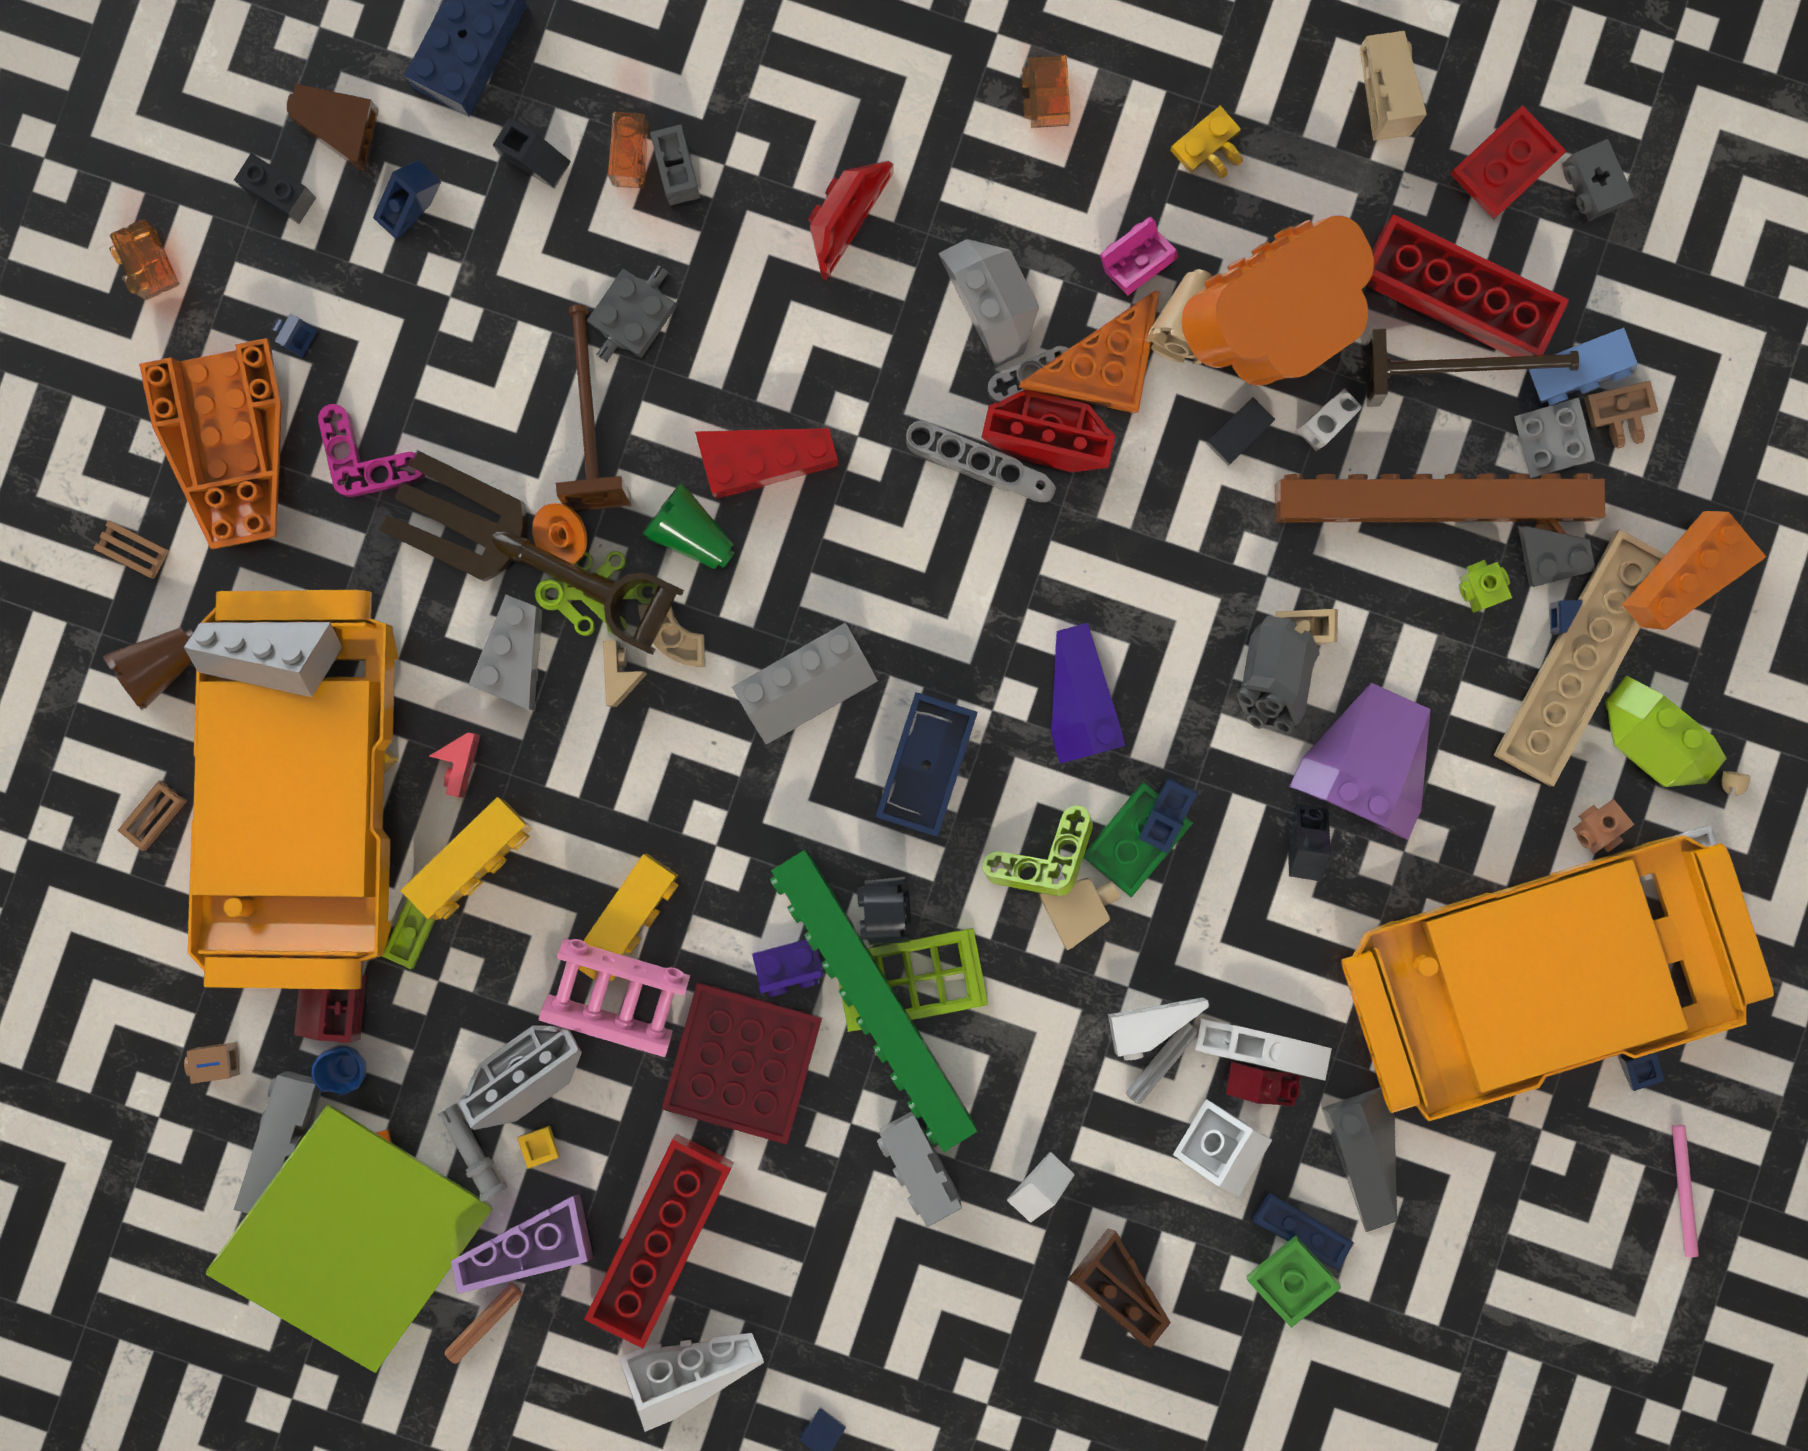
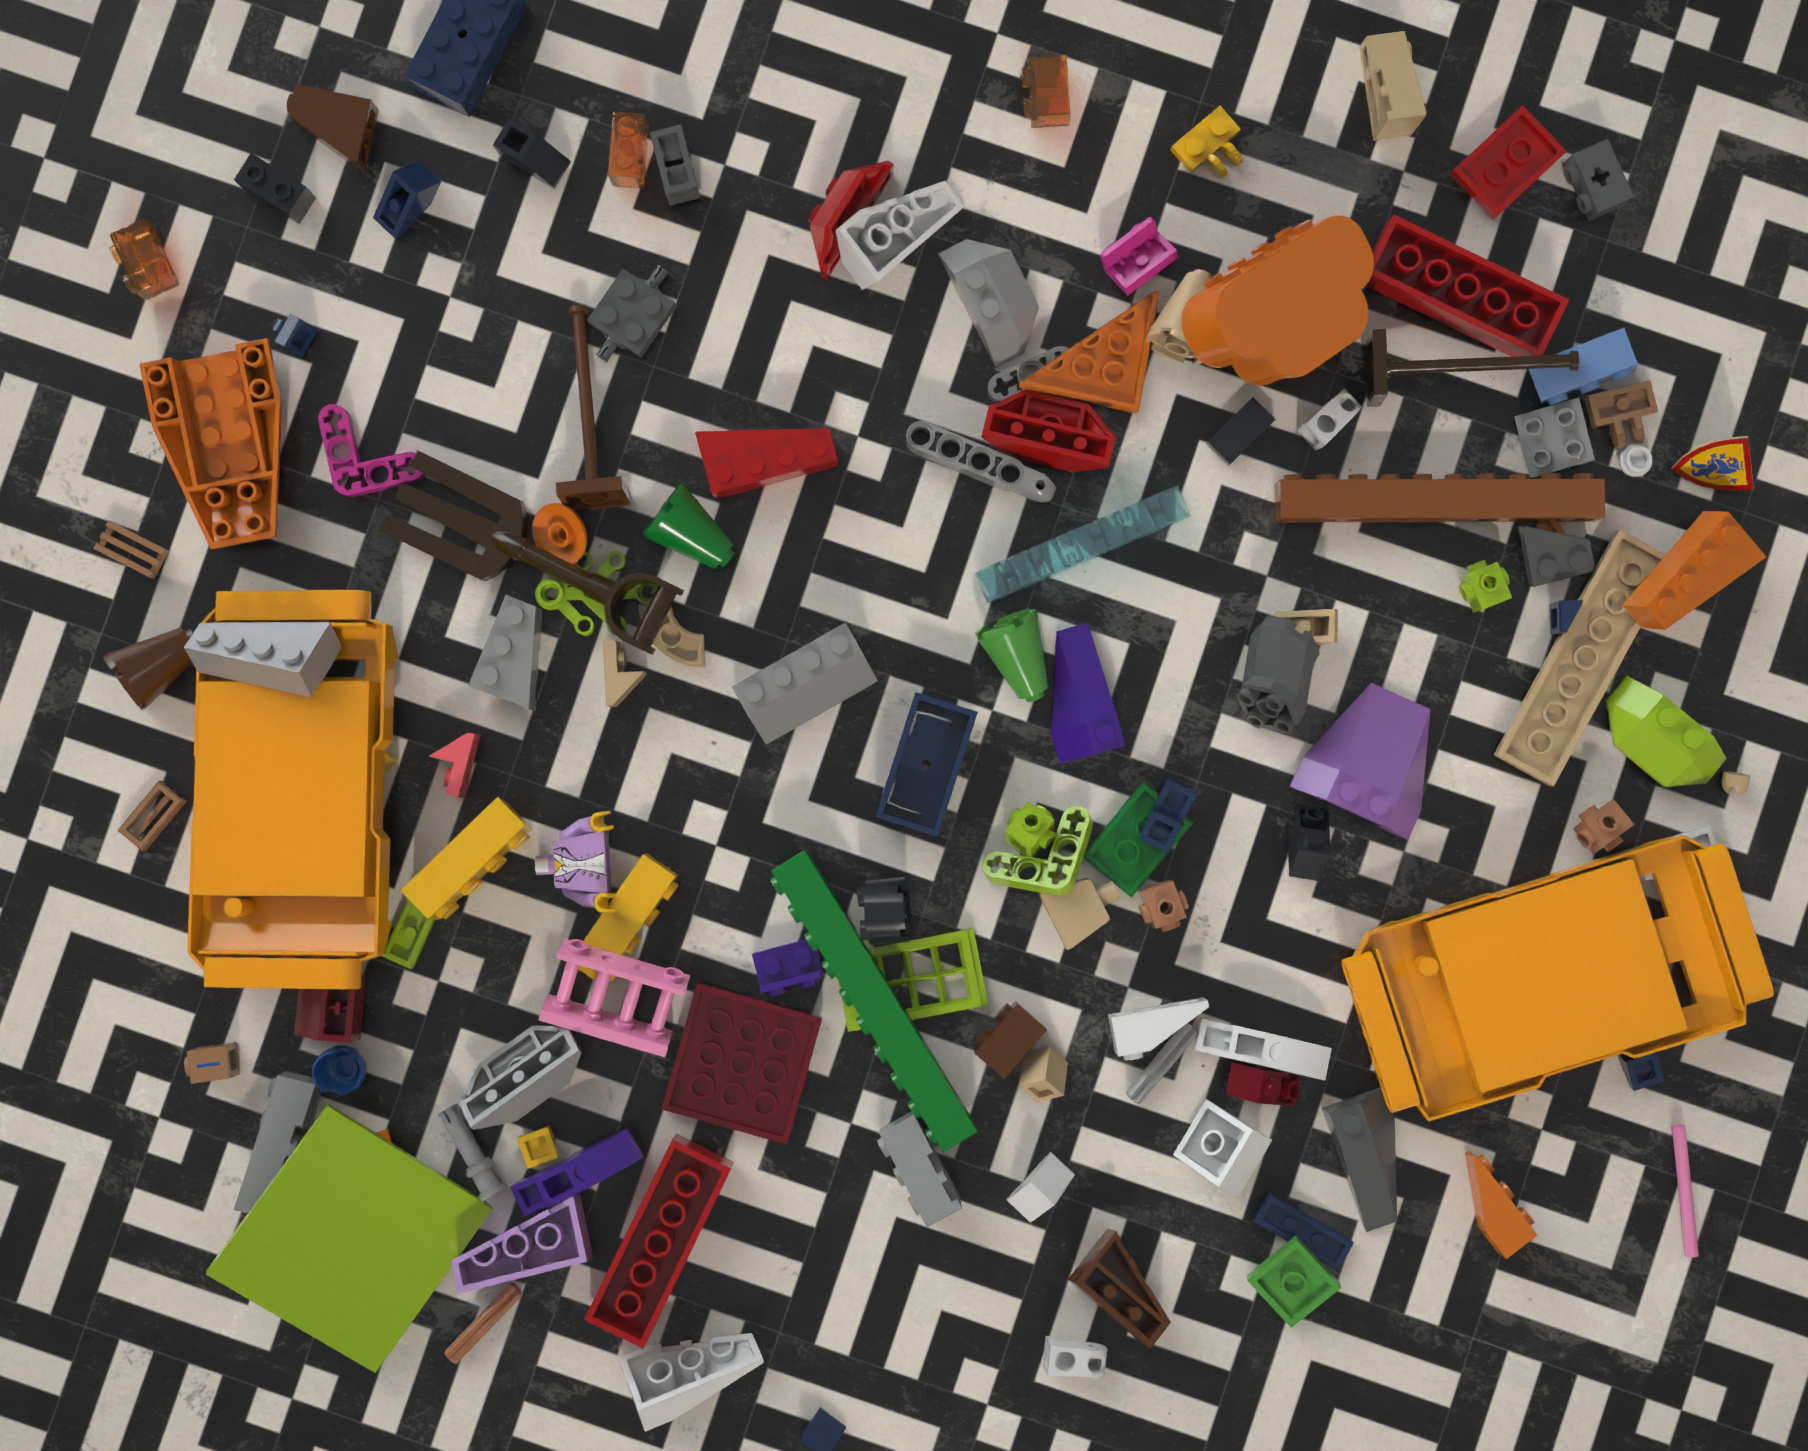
none -> dark purple slope [510,1128,644,1216]
none -> lavender torso [535,811,617,913]
none -> white wedge [835,181,965,290]
none -> reddish brown brick [973,1001,1047,1080]
none -> clear light blue beam [975,486,1191,603]
none -> bright green cone [975,609,1048,702]
none -> lime brick [1005,802,1056,857]
none -> tan panel [1019,1046,1068,1102]
none -> white leg [1042,1336,1107,1378]
none -> nougat brick [1139,879,1189,932]
none -> orange slope [1465,1151,1538,1259]
none -> white plate [1619,444,1652,477]
none -> shield [1671,436,1754,490]

